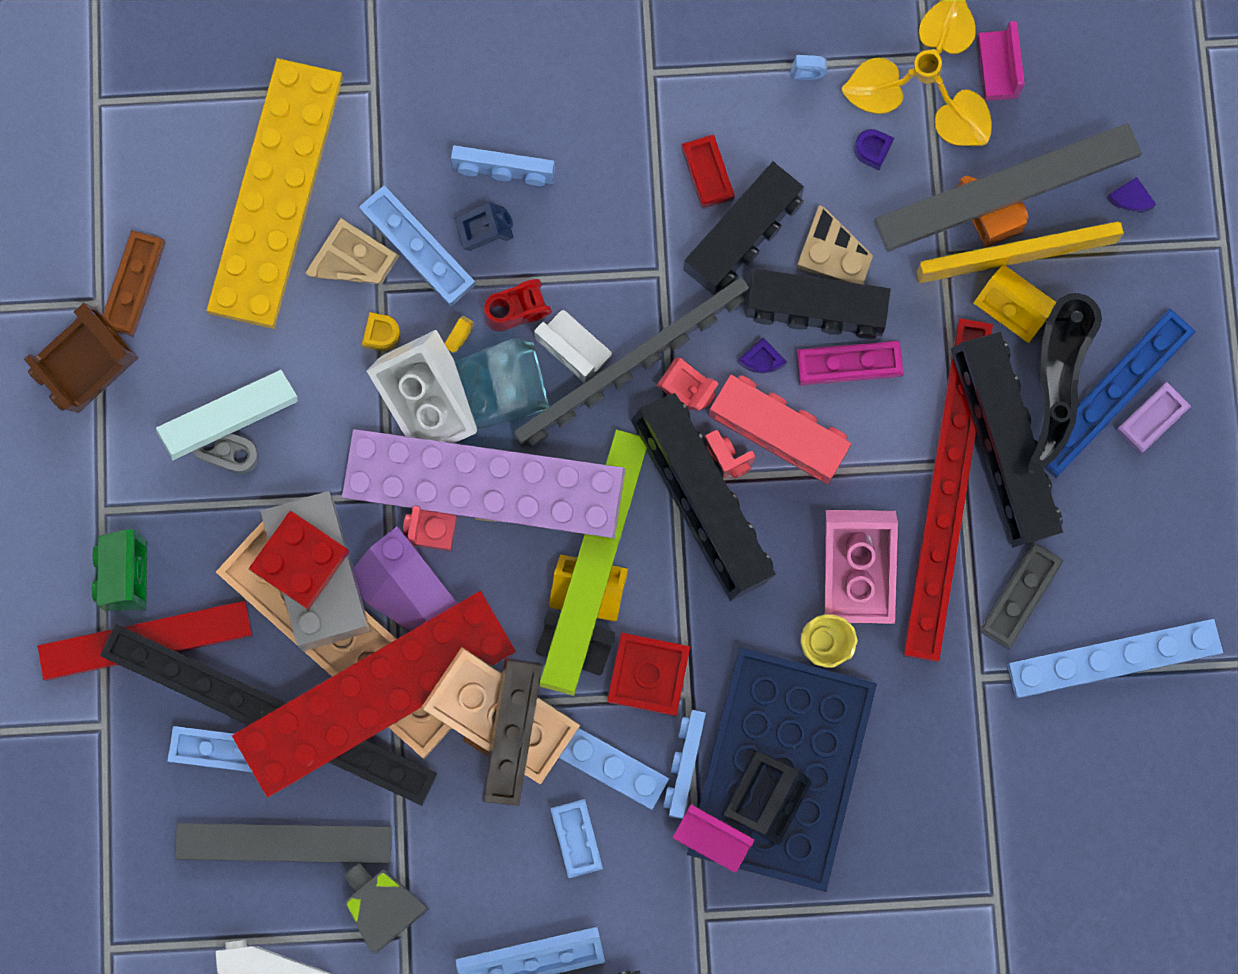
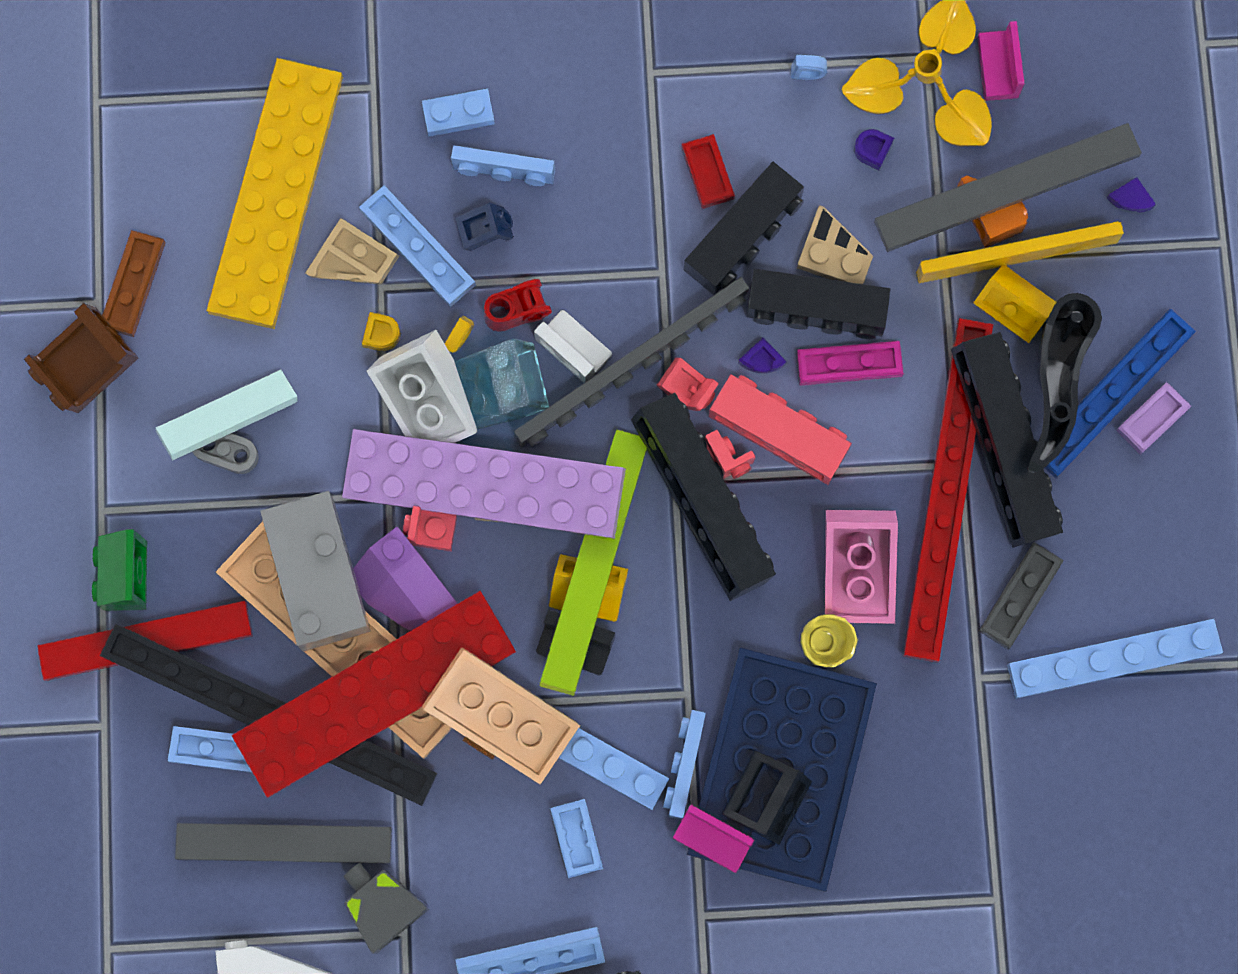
red plate [248,510,350,610] -> none
dark brown plate [482,658,543,806] -> none
red plate [607,632,690,717] -> none
none -> light blue plate [422,89,495,137]

